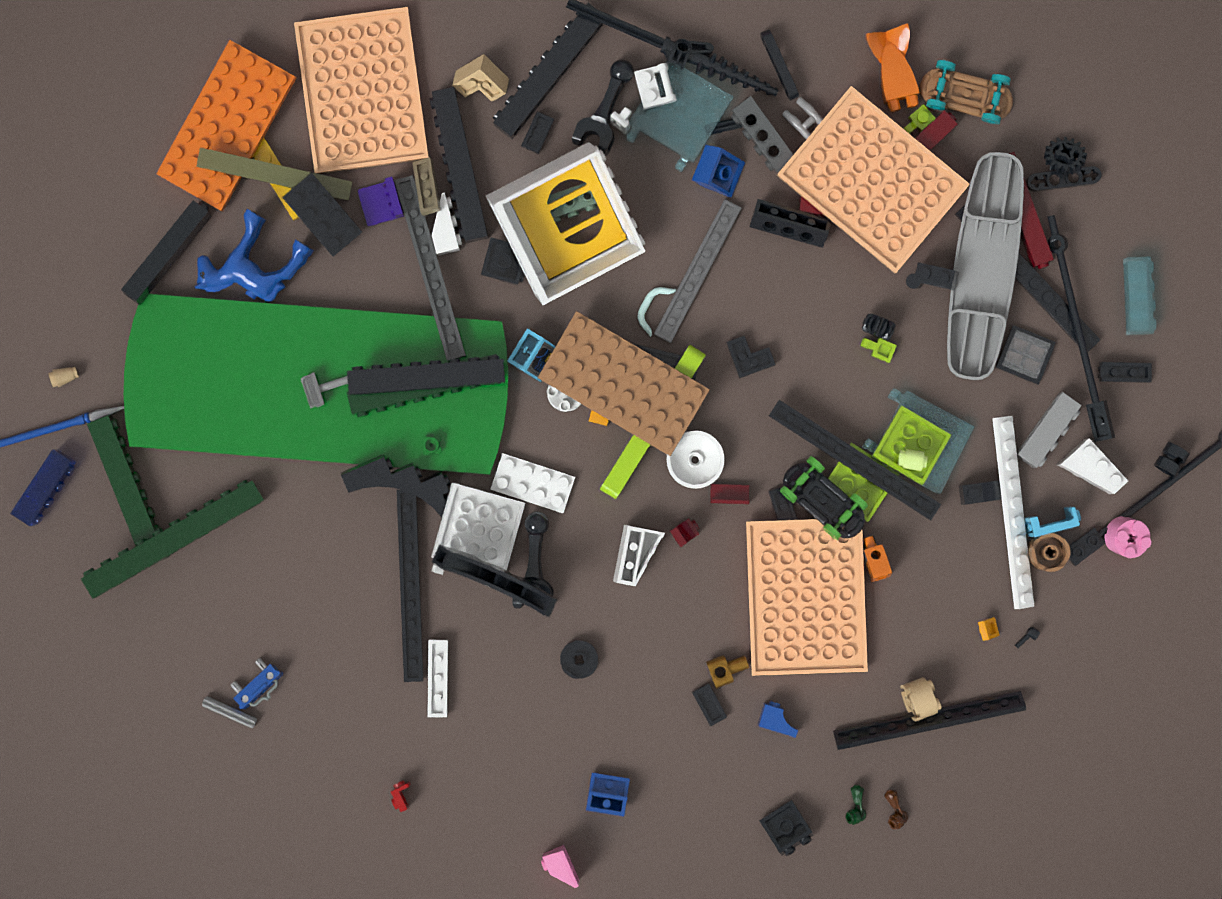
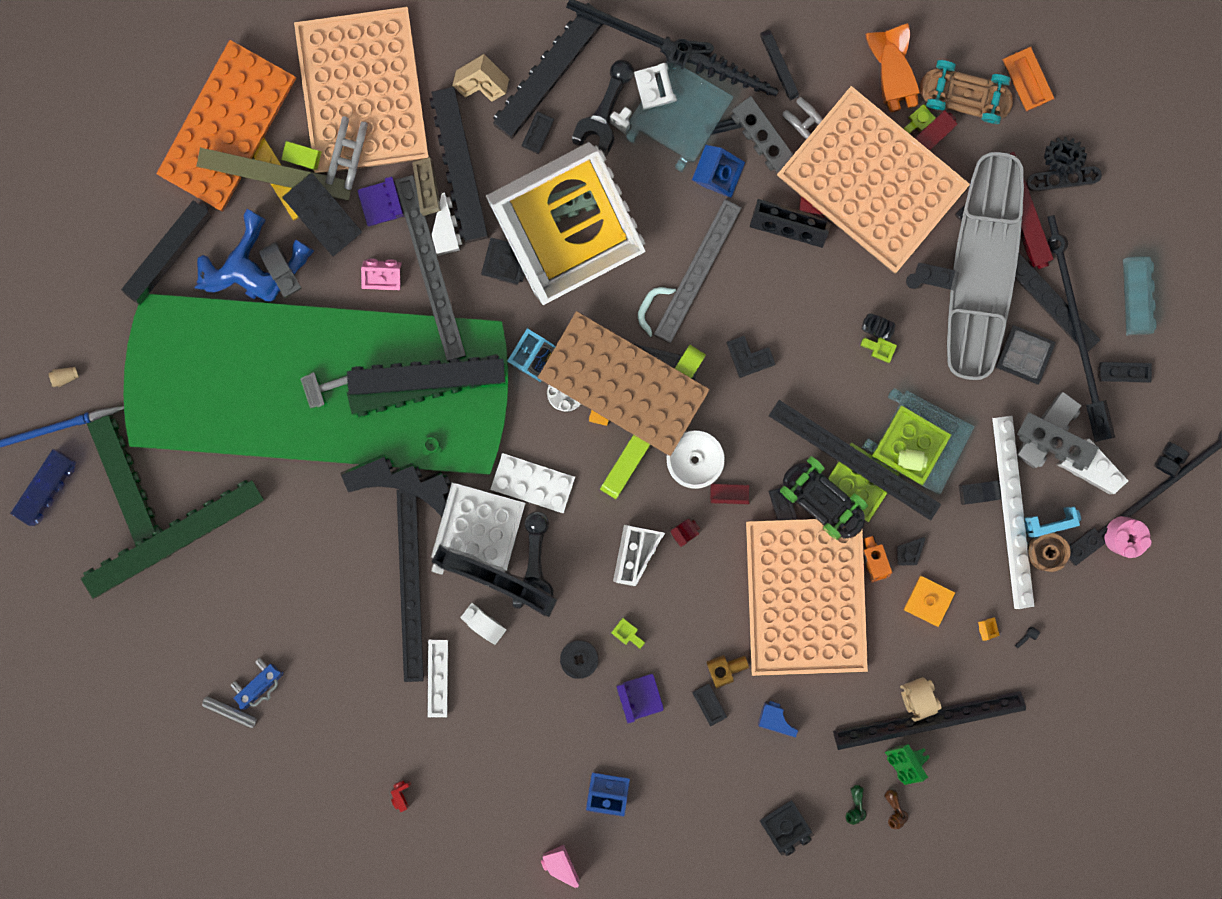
none -> dark grey arch [259,241,302,298]
none -> lime tile [281,141,322,170]
none -> light grey piece [325,116,368,190]
none -> bright pink bracket [361,259,402,290]
none -> white brick [460,603,506,645]
none -> lime plate [611,618,645,649]
none -> dark purple bracket [616,674,664,723]
none -> green plate [885,744,930,785]
none -> black piece [897,537,925,565]
none -> light orange plate [903,576,955,627]
none -> orange piece [1003,47,1055,111]
none -> dark grey brick [1017,412,1099,471]

